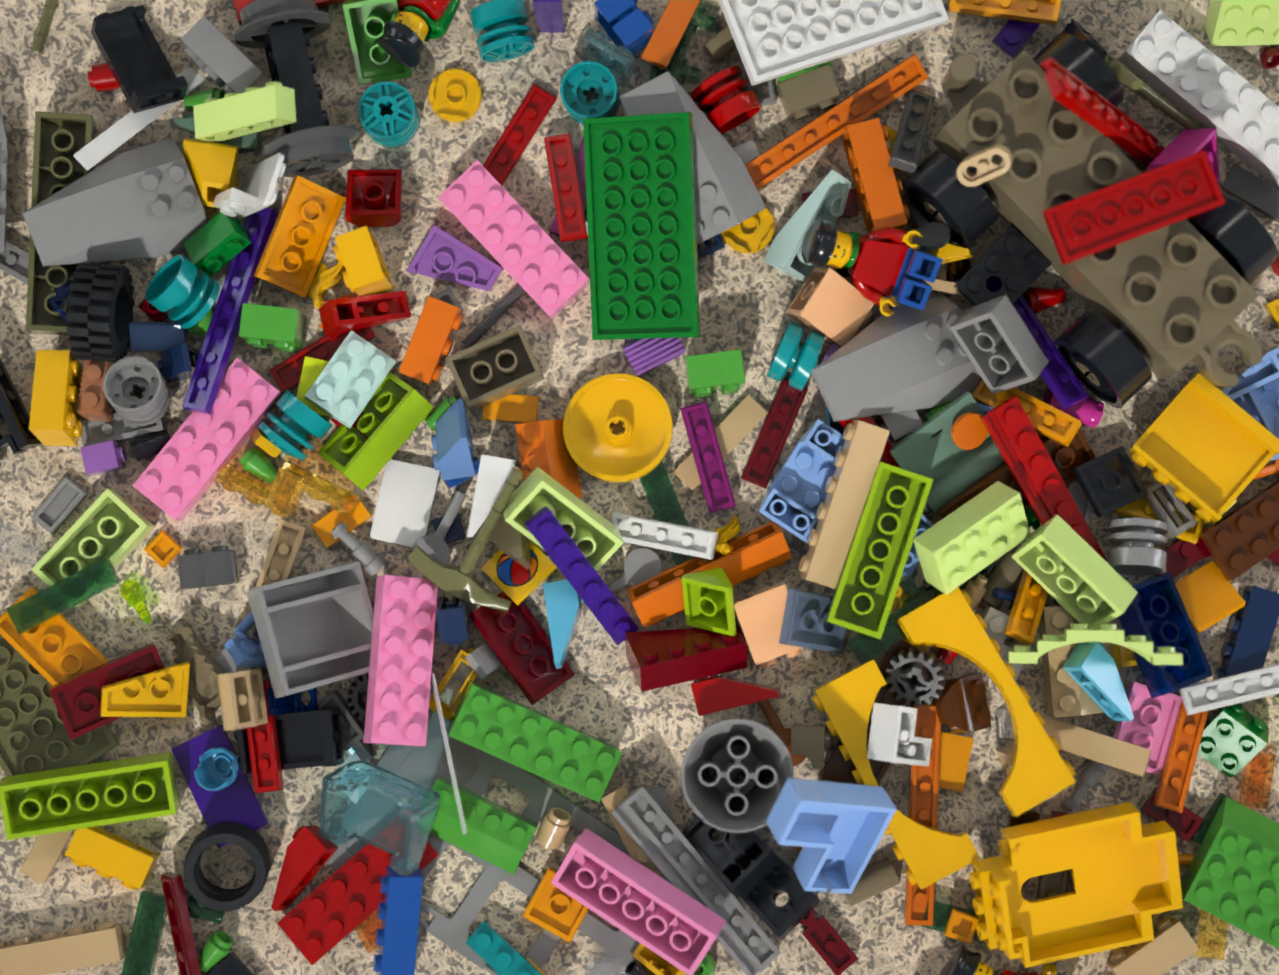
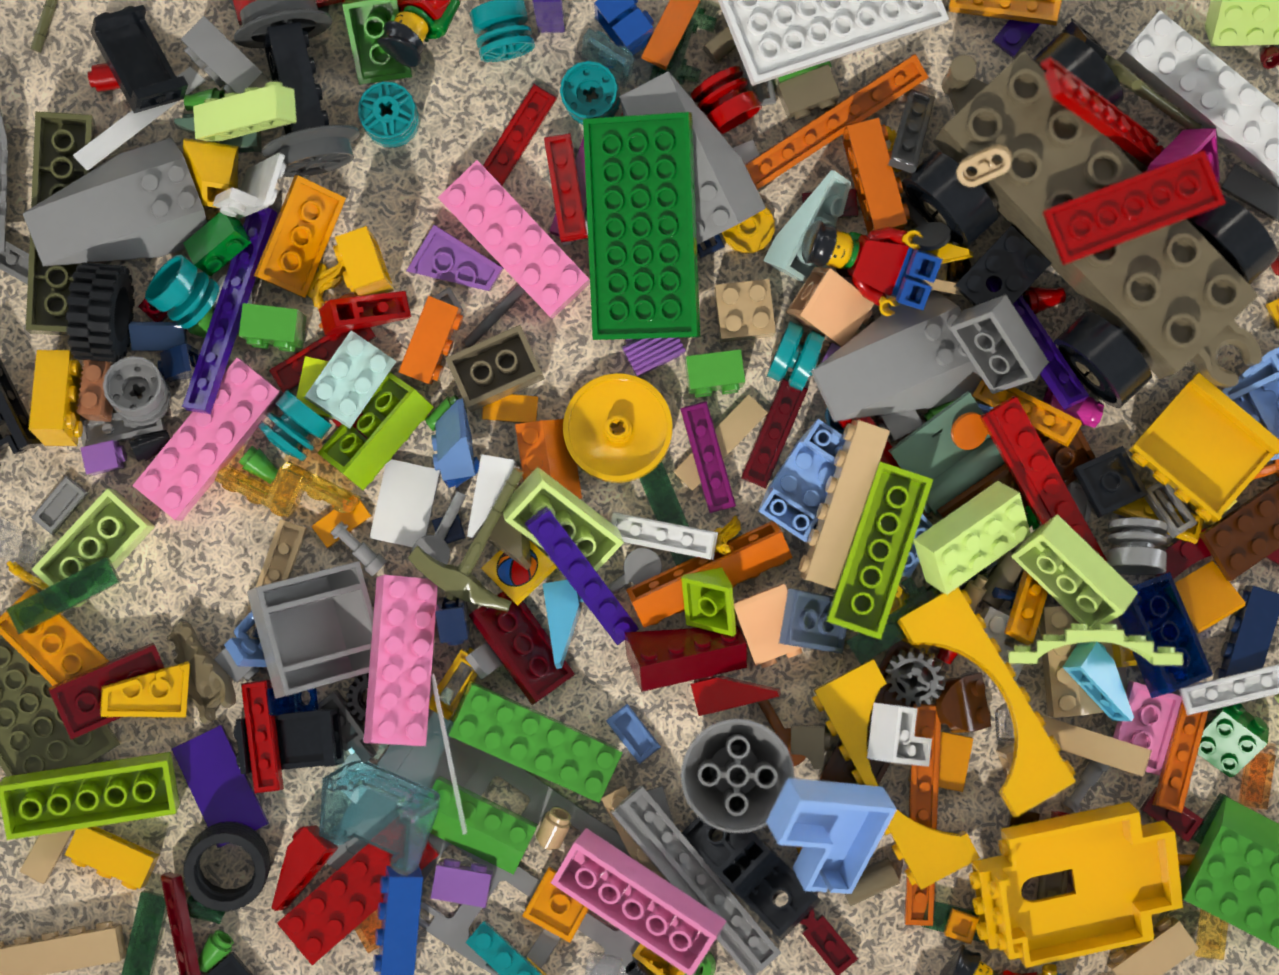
clear blue bracket [49,282,71,324] -> none
clear neon green bar [120,579,151,624] -> none
light orange tile [144,530,183,568] -> none
dark grey brick [177,545,239,589] -> none
dark azure hair [194,747,239,791] -> none
tan brick [217,668,268,731] -> none
yellow tile [250,427,282,458] -> none
red slope [345,169,402,227] -> none
yellow tile [428,68,482,123] -> none
none -> yellow piece [7,561,56,597]
none -> medium lavender brick [431,858,493,908]
none -> medium blue tile [606,704,661,764]
none -> tan brick [714,279,776,343]

